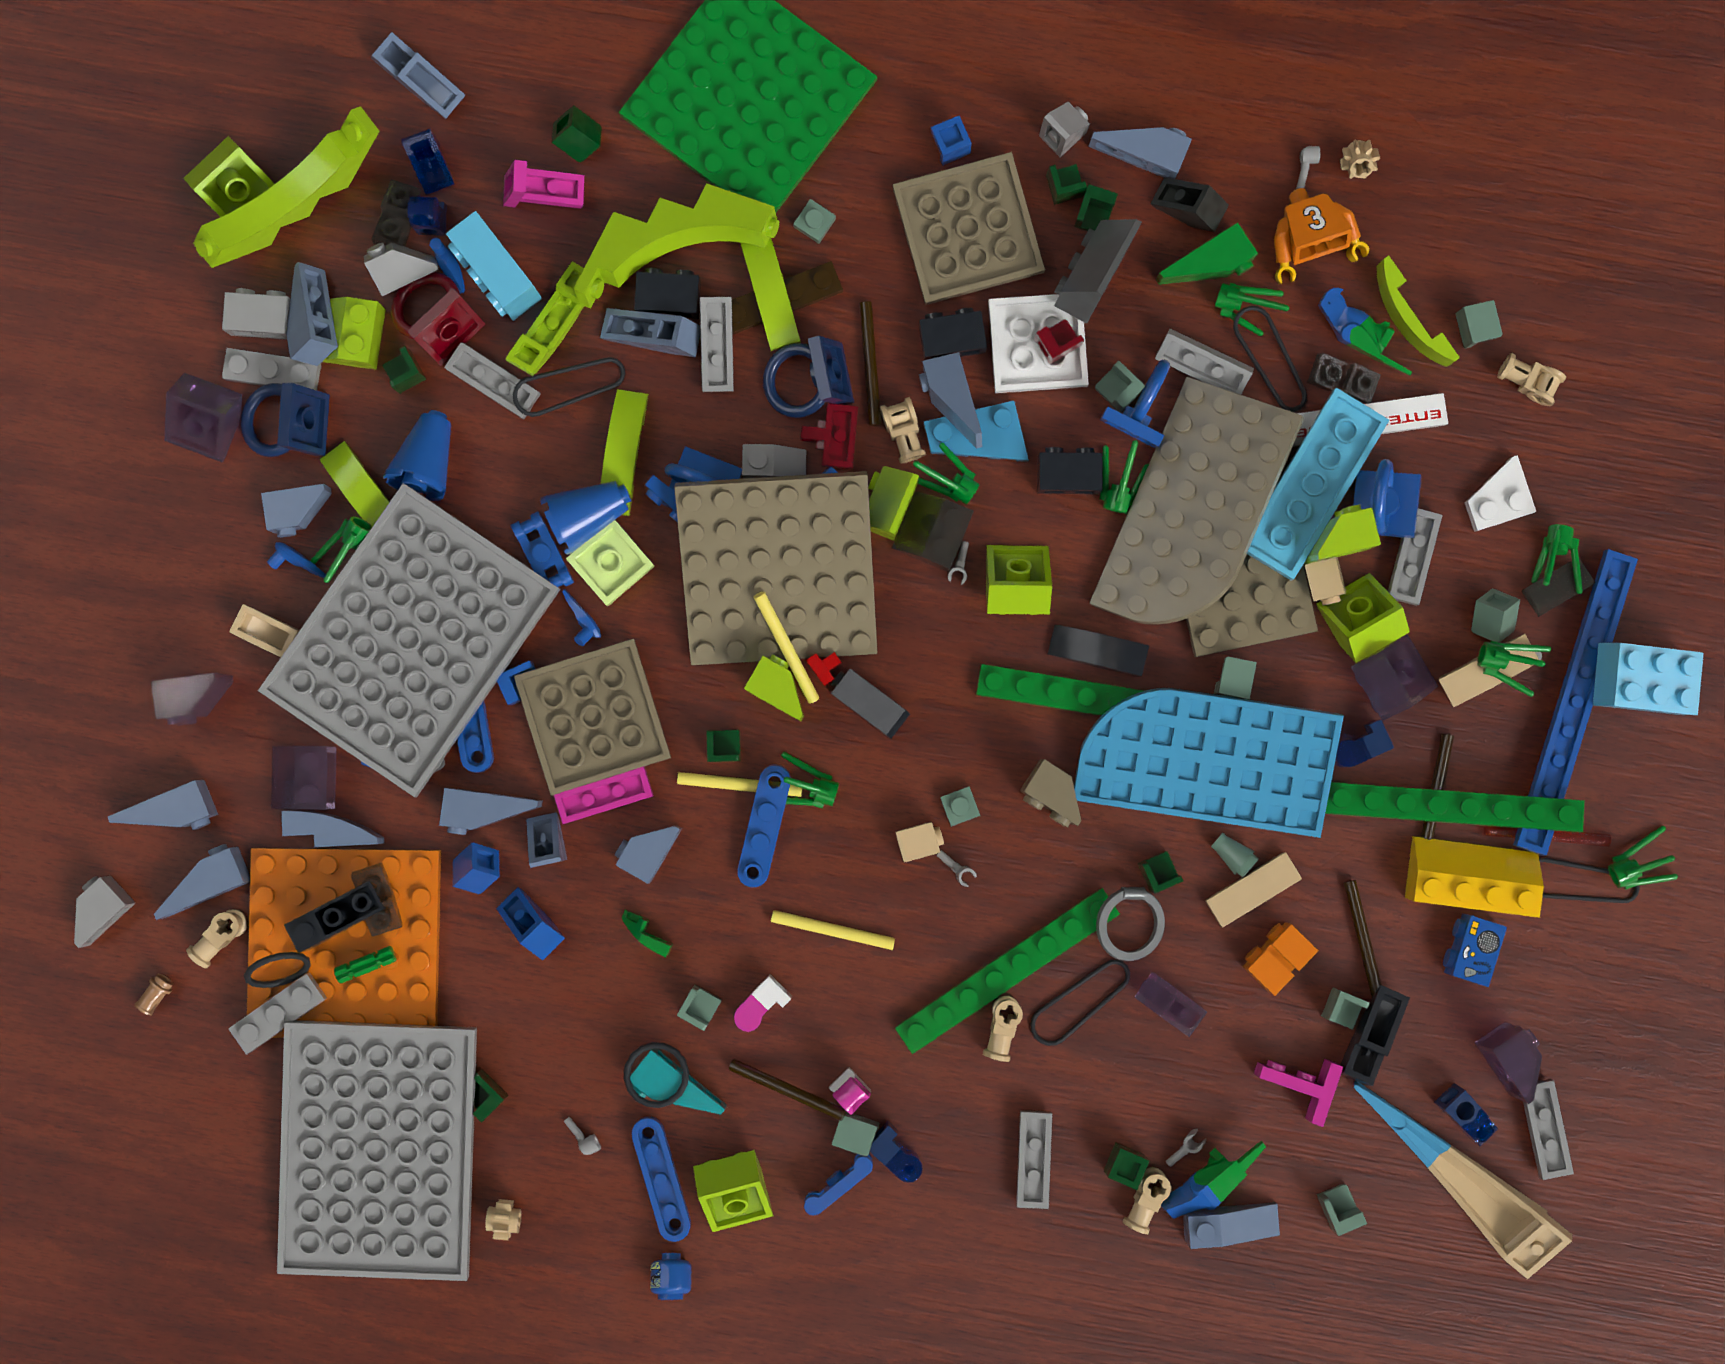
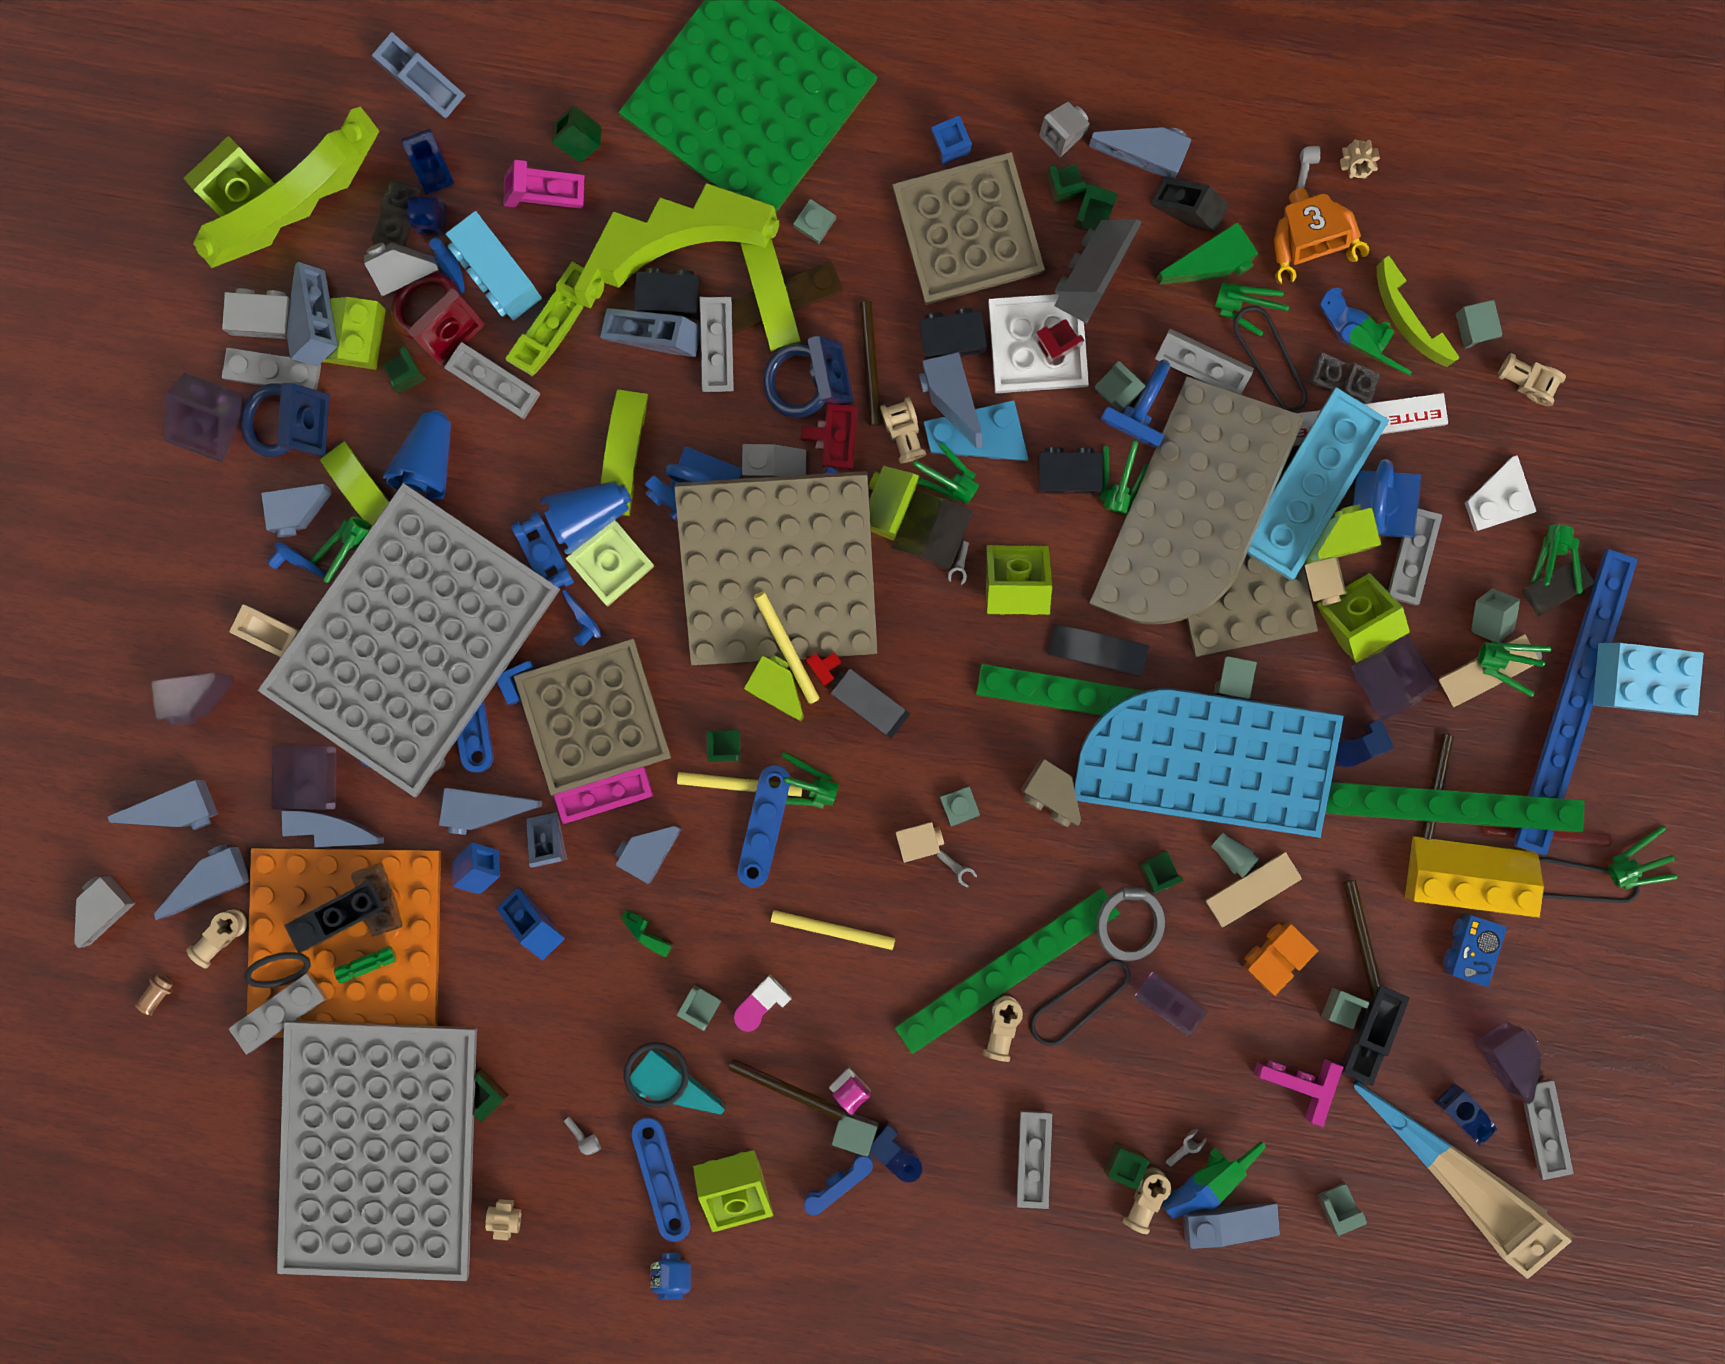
black piece [512,357,625,417] -> none

